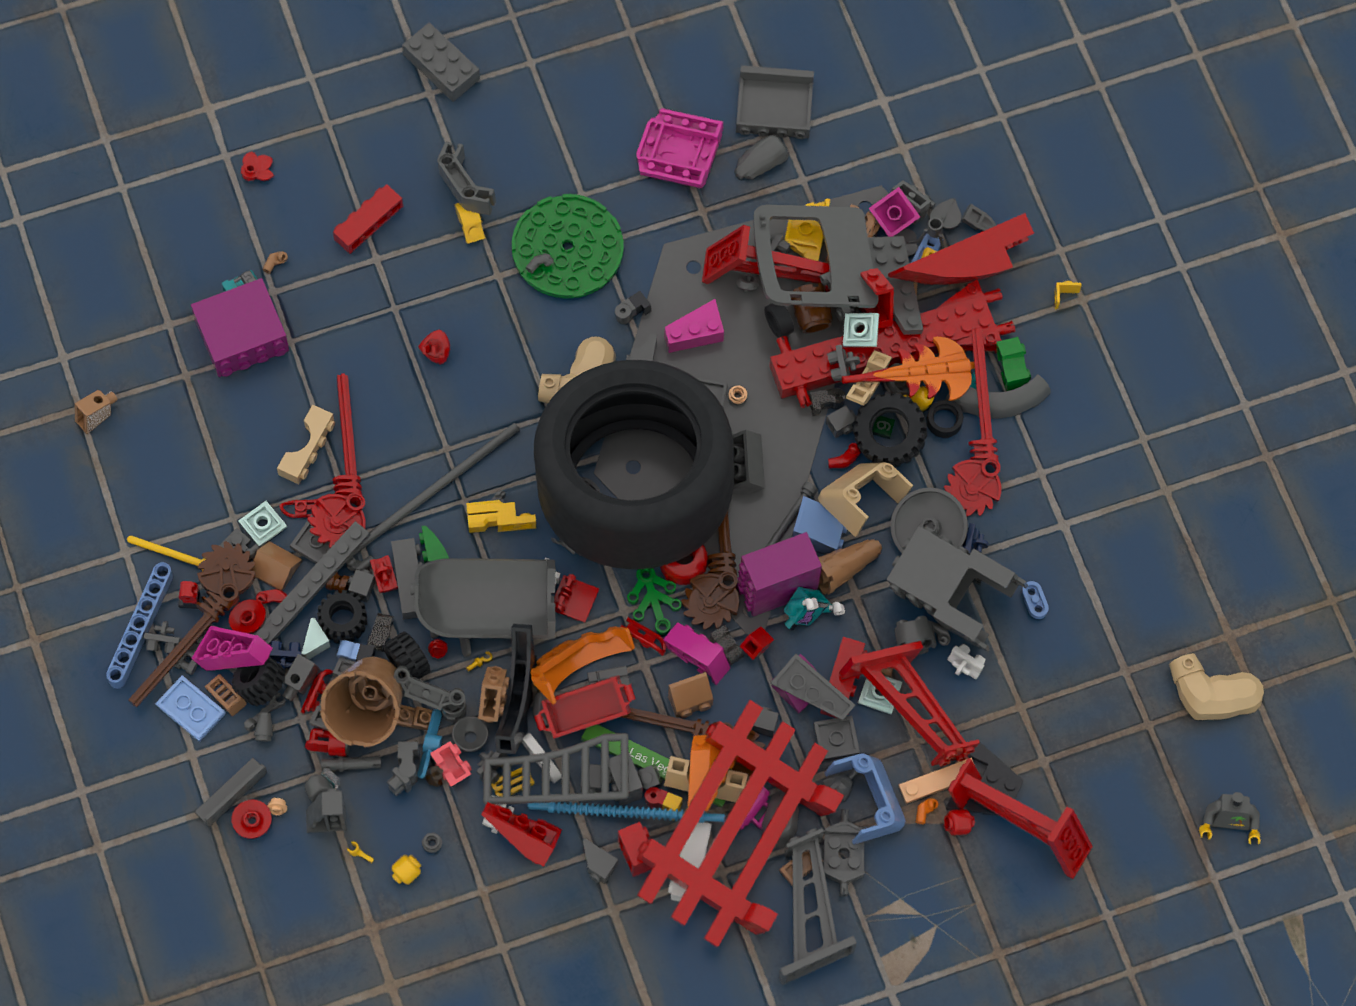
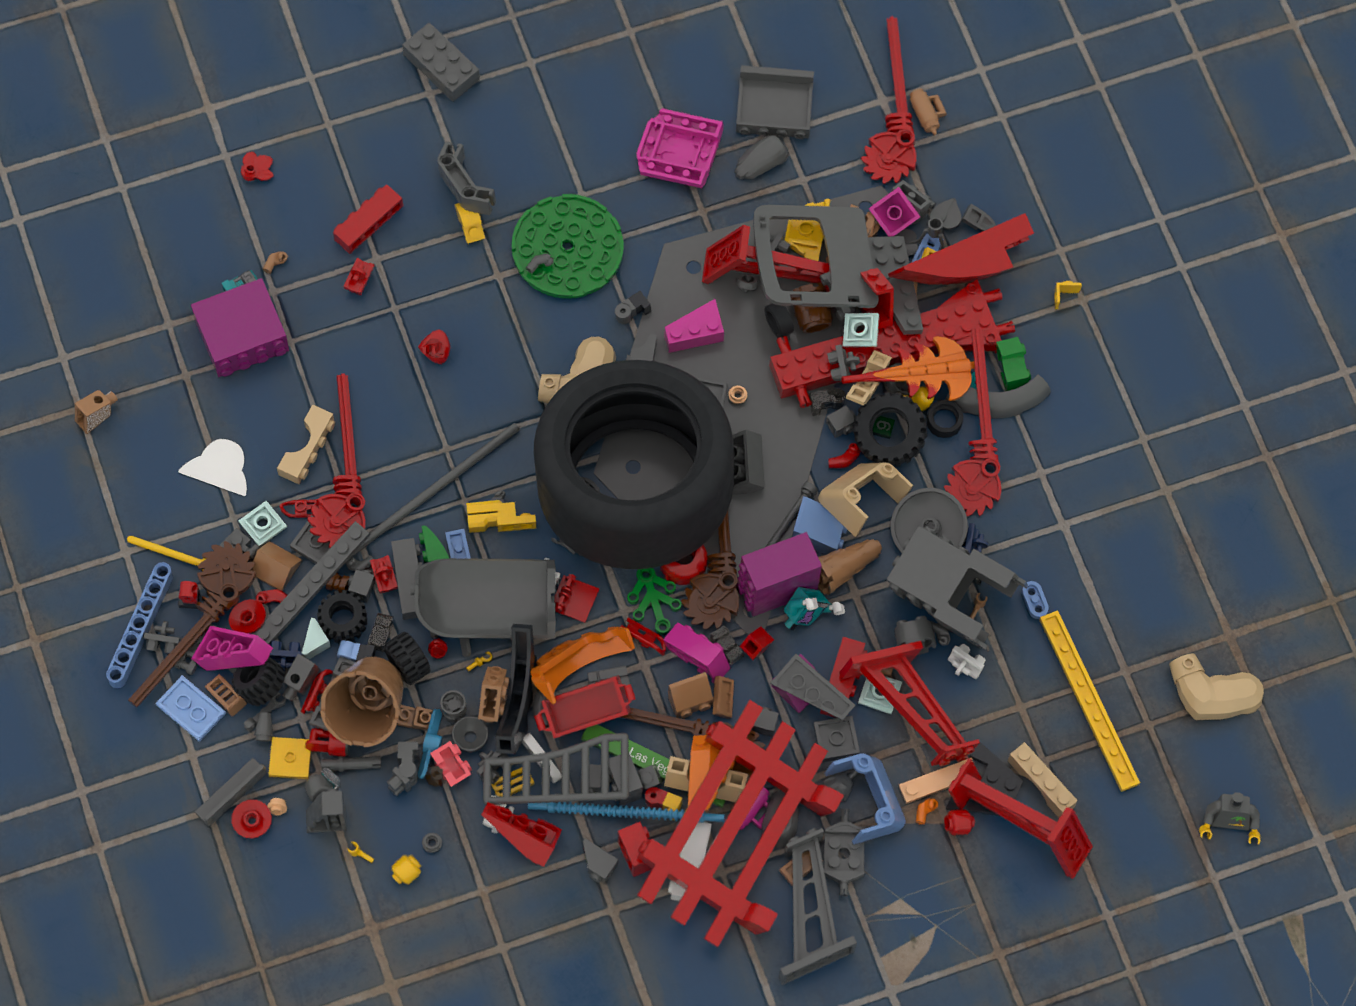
dark grey plate [394,666,465,710] -> none
none -> white sticker [178,439,247,496]
none -> yellow plate [268,737,311,779]
none -> red hips [344,258,375,295]
none -> medium blue plate [445,529,471,559]
none -> medium nougat plate [713,676,734,719]
none -> red piece [861,16,916,184]
none -> medium nougat piece [910,89,947,135]
none -> medium nougat hand [970,593,987,619]
none -> tan arch [1008,742,1078,818]
none -> yellow plate [1039,610,1140,792]

